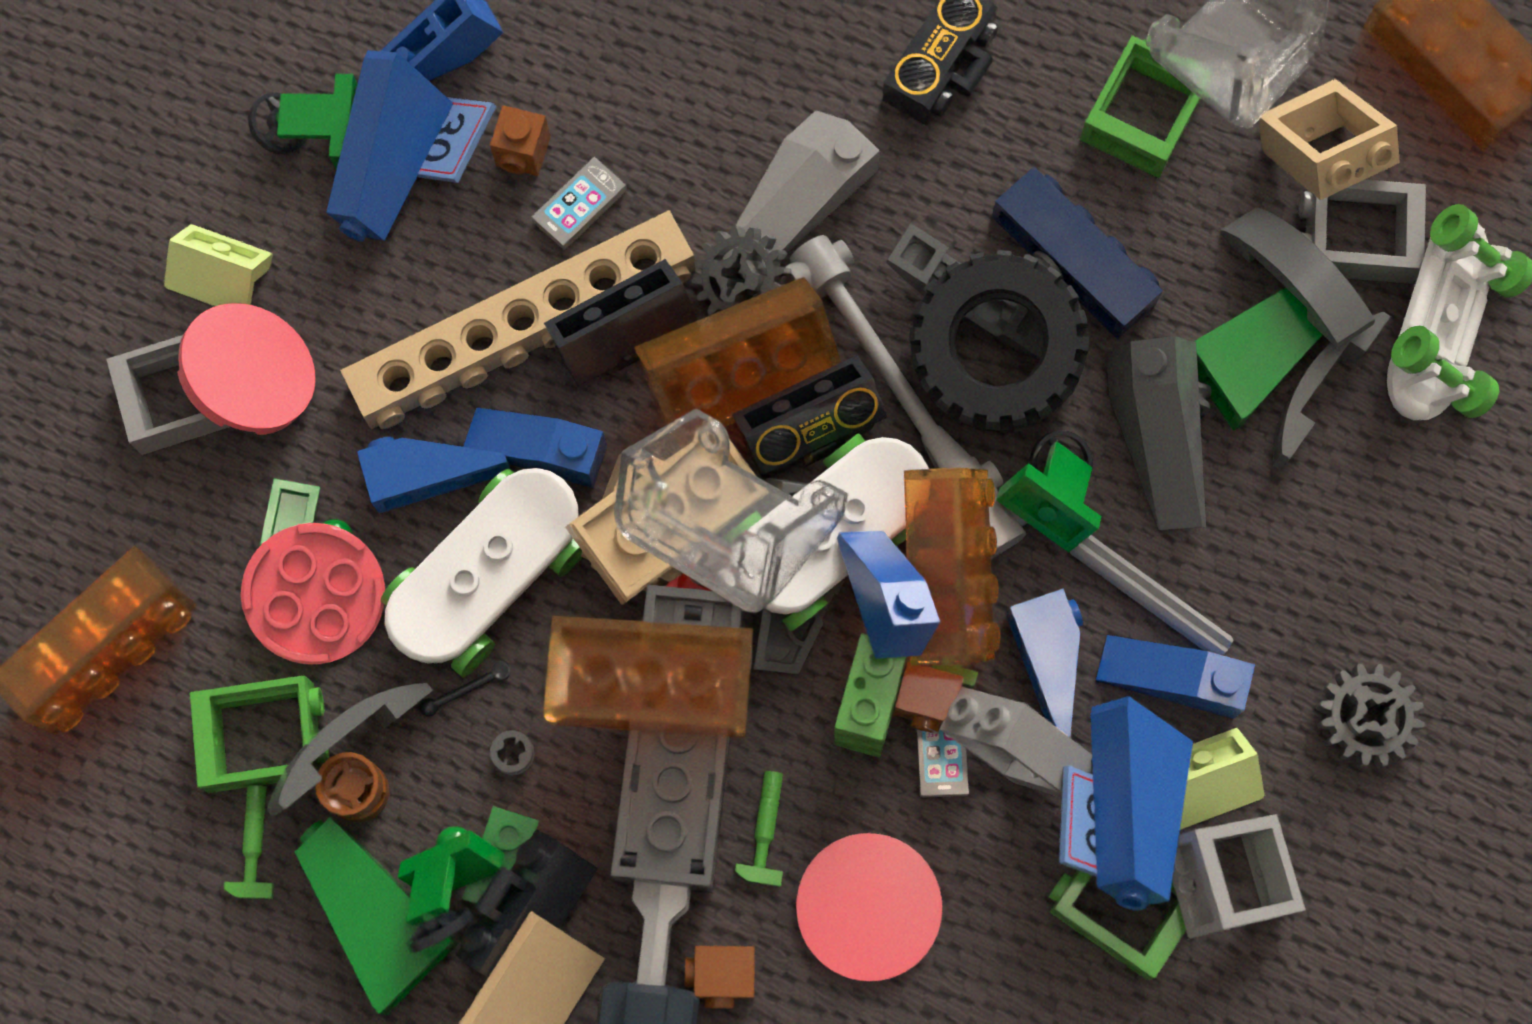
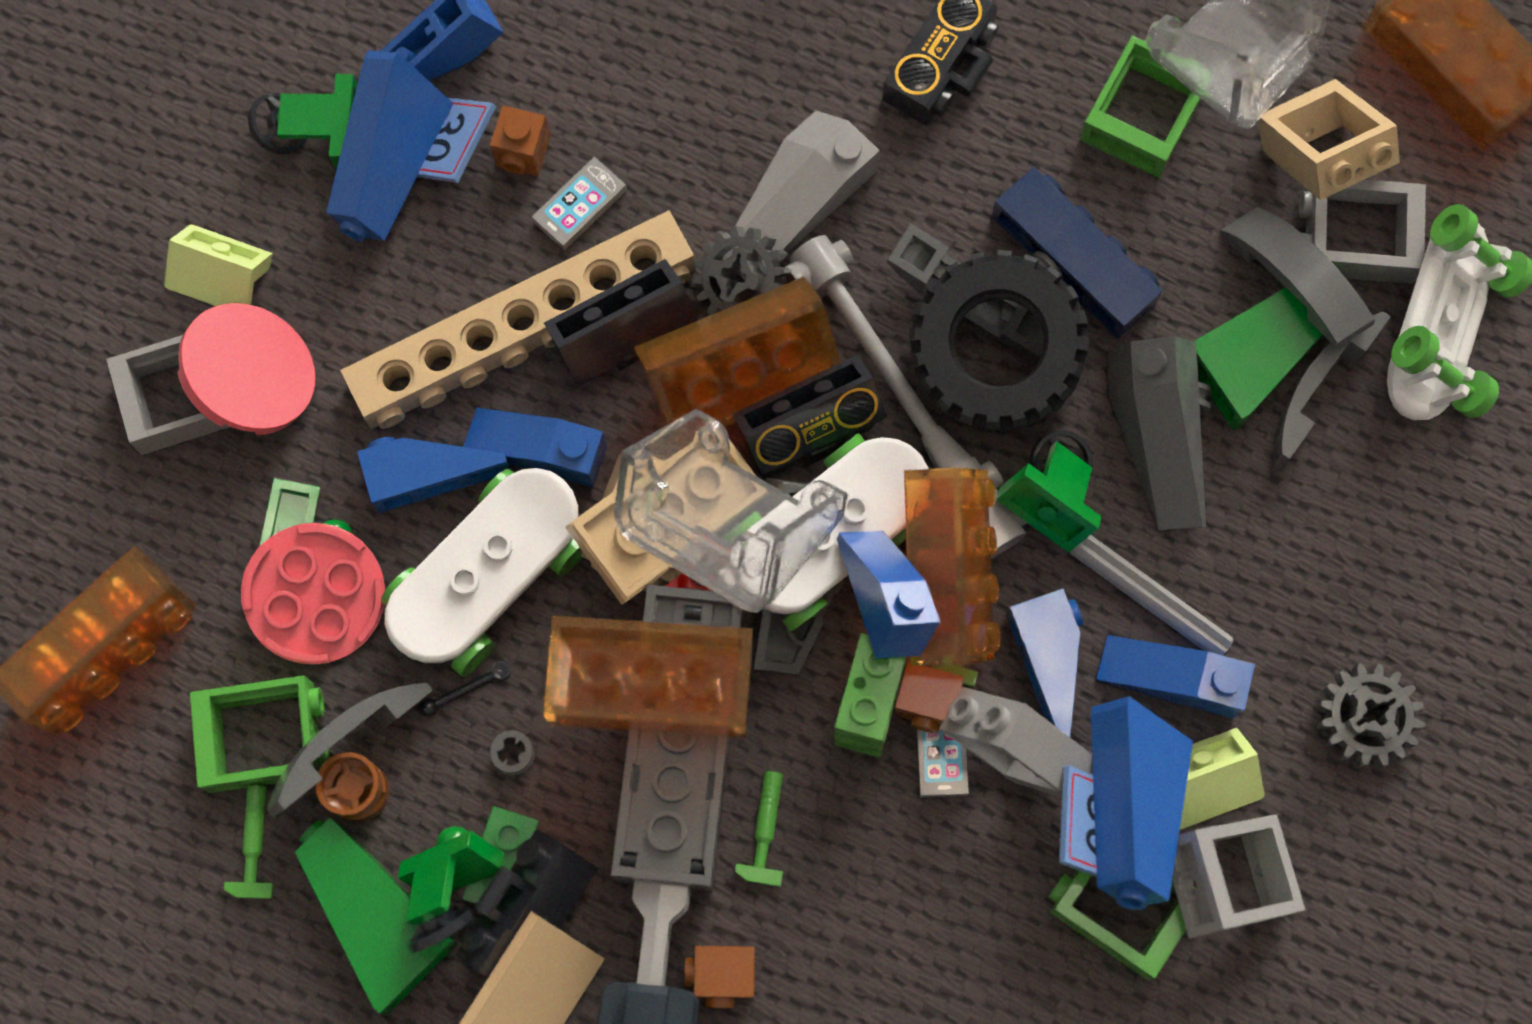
coral tile [796,833,942,982] -> none

